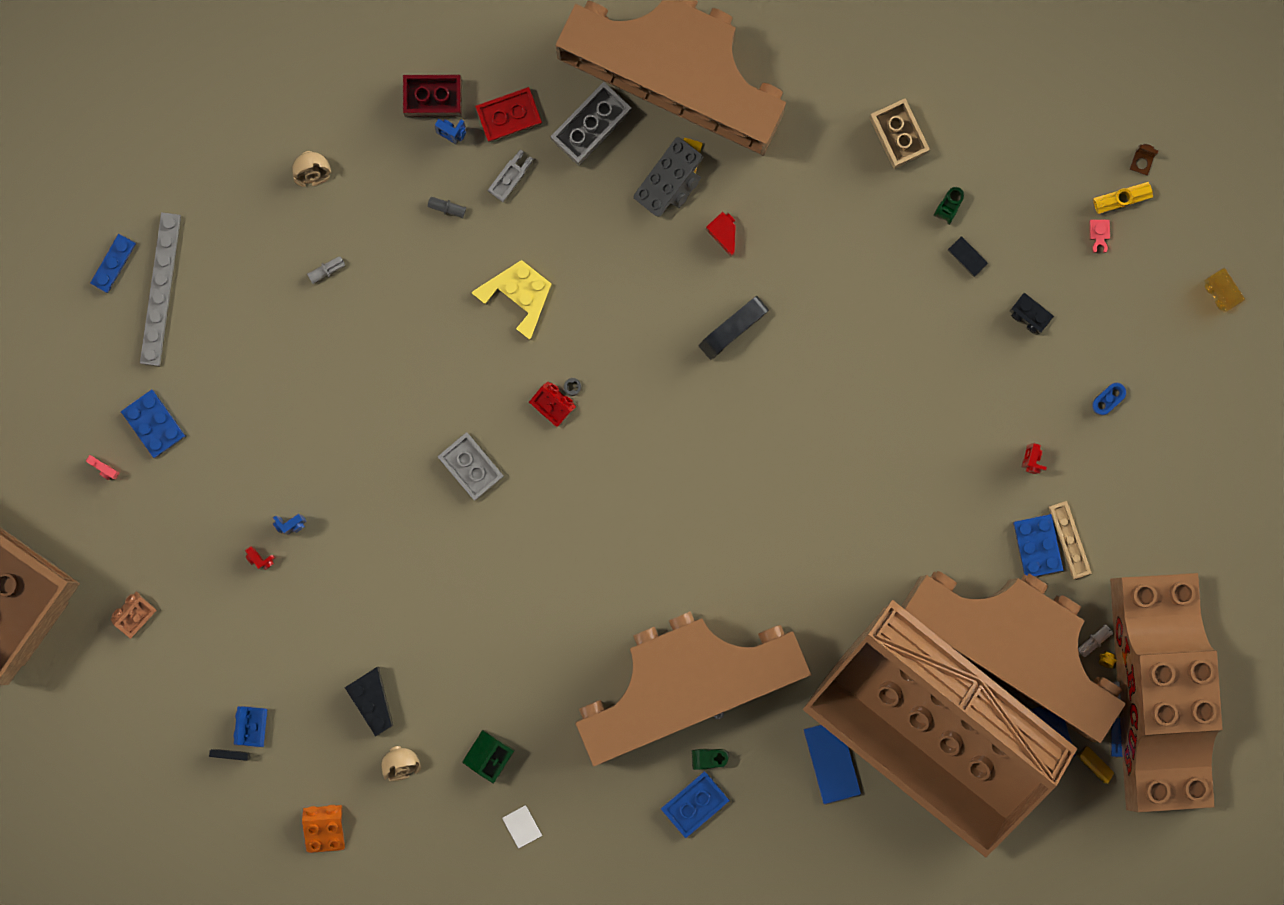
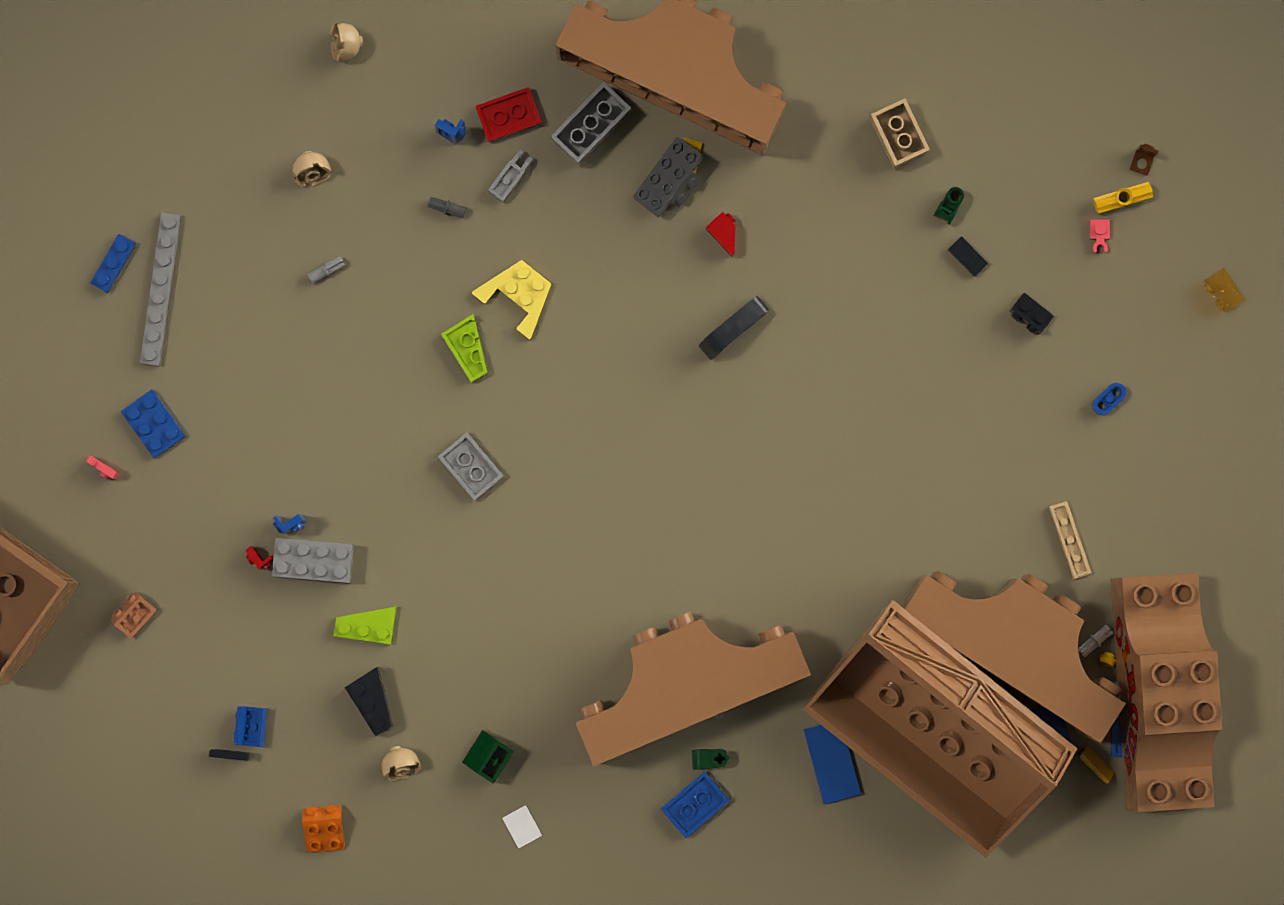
dark red brick [403,75,462,117] -> none
red bracket [529,382,576,427] -> none
dark grey bush [564,378,581,396] -> none
blue plate [1013,514,1063,576] -> none
red bracket [1021,443,1047,474] -> none
none -> light grey brick [272,538,354,583]
none -> tan cylinder [331,23,363,61]
none -> lime wing [333,606,397,644]
none -> lime wing [441,314,488,383]

